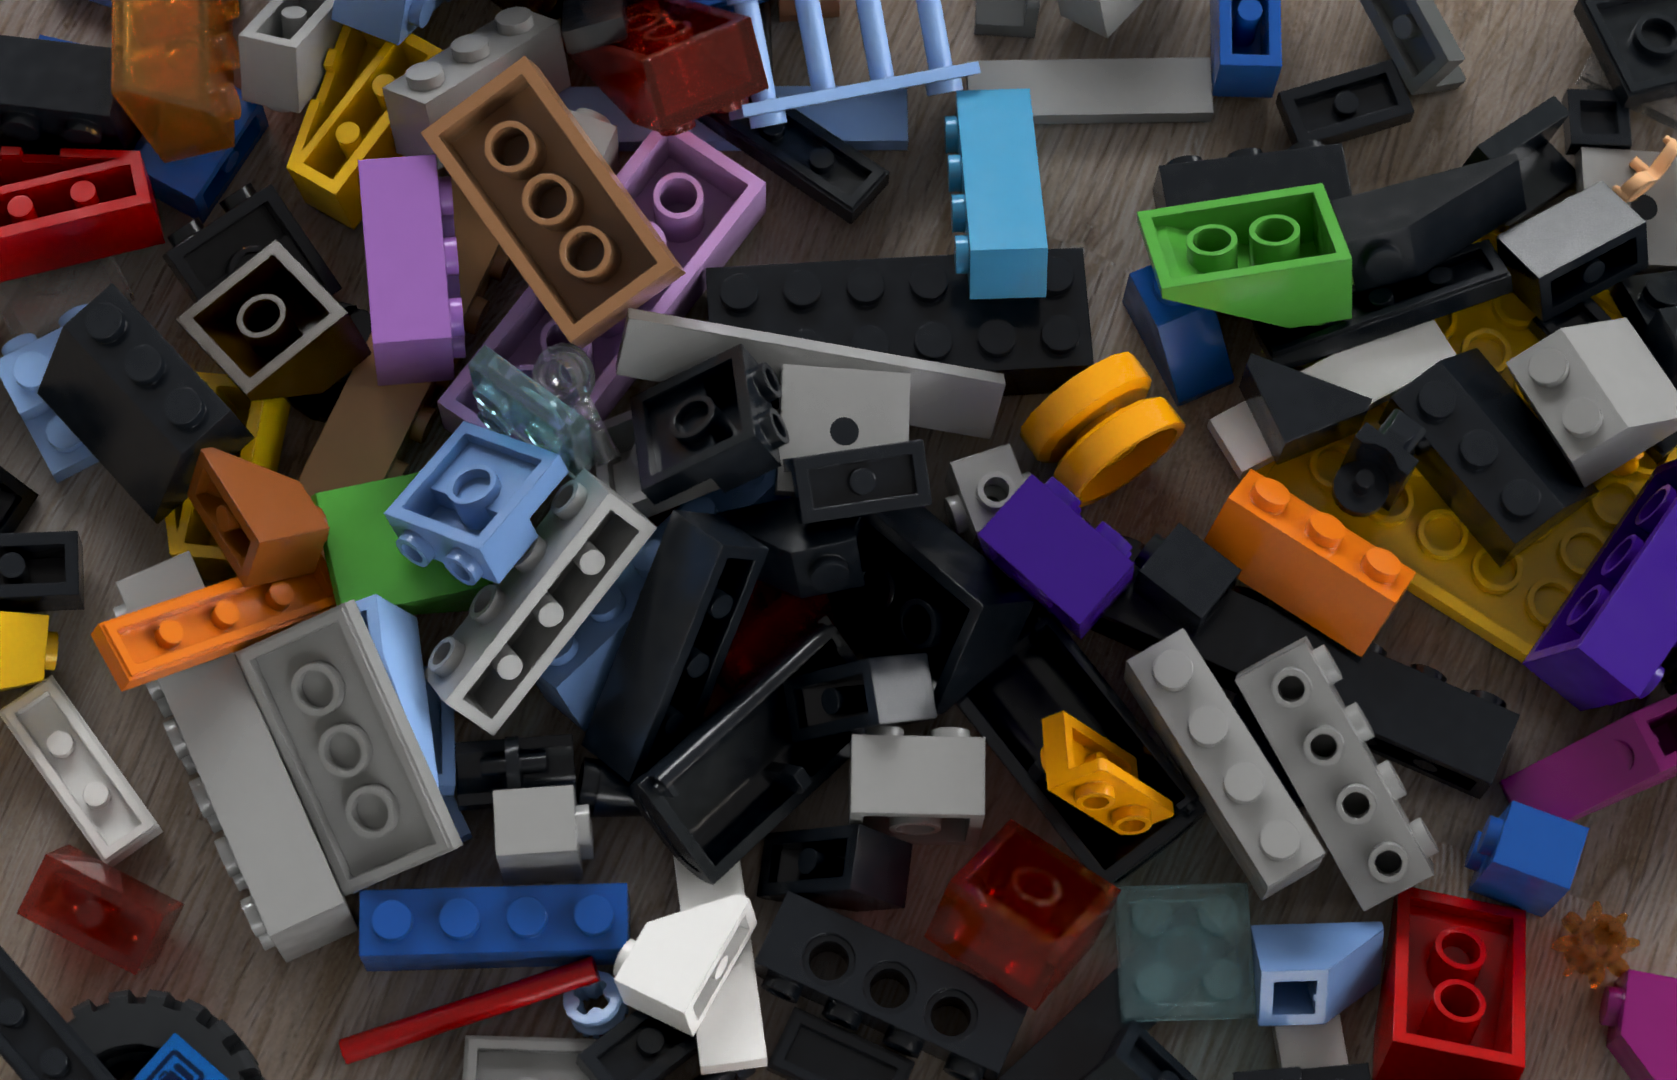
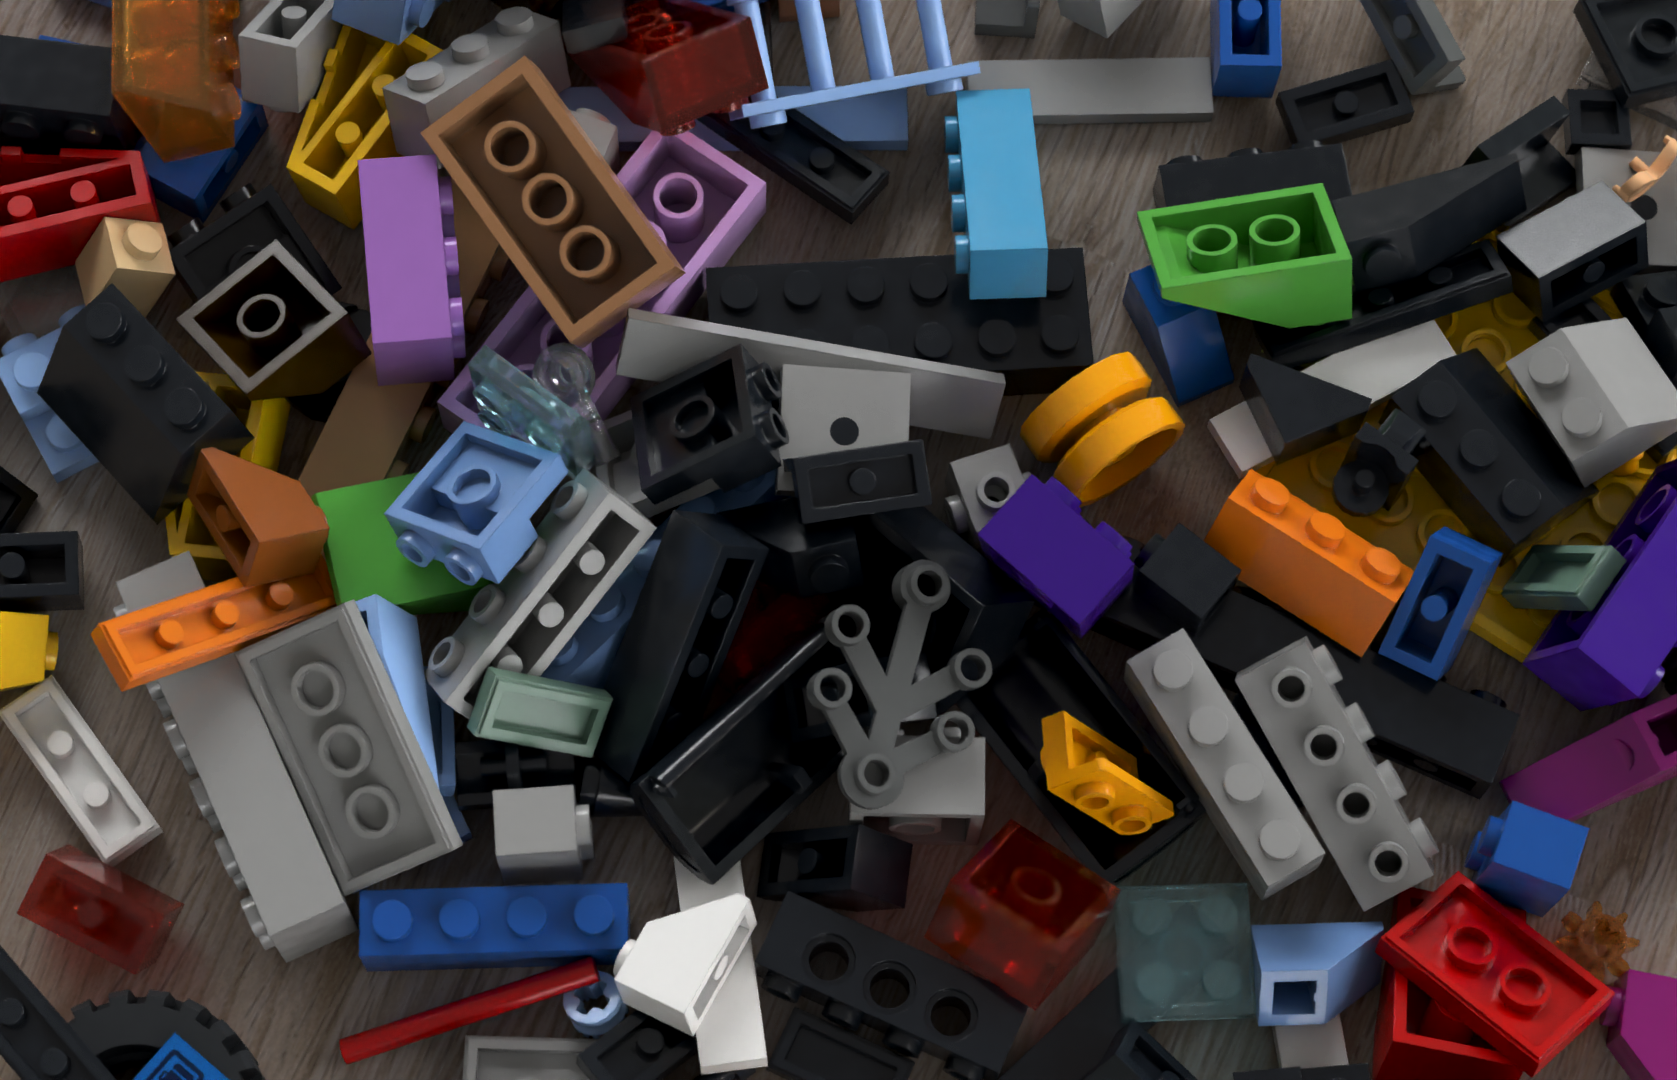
none -> tan brick [75,216,175,318]
none -> sand green tile [467,666,613,758]
none -> dark grey plant [806,560,992,810]
none -> red tile [1374,871,1615,1078]
none -> blue brick [1378,526,1504,681]
none -> sand green tile [1501,545,1627,611]

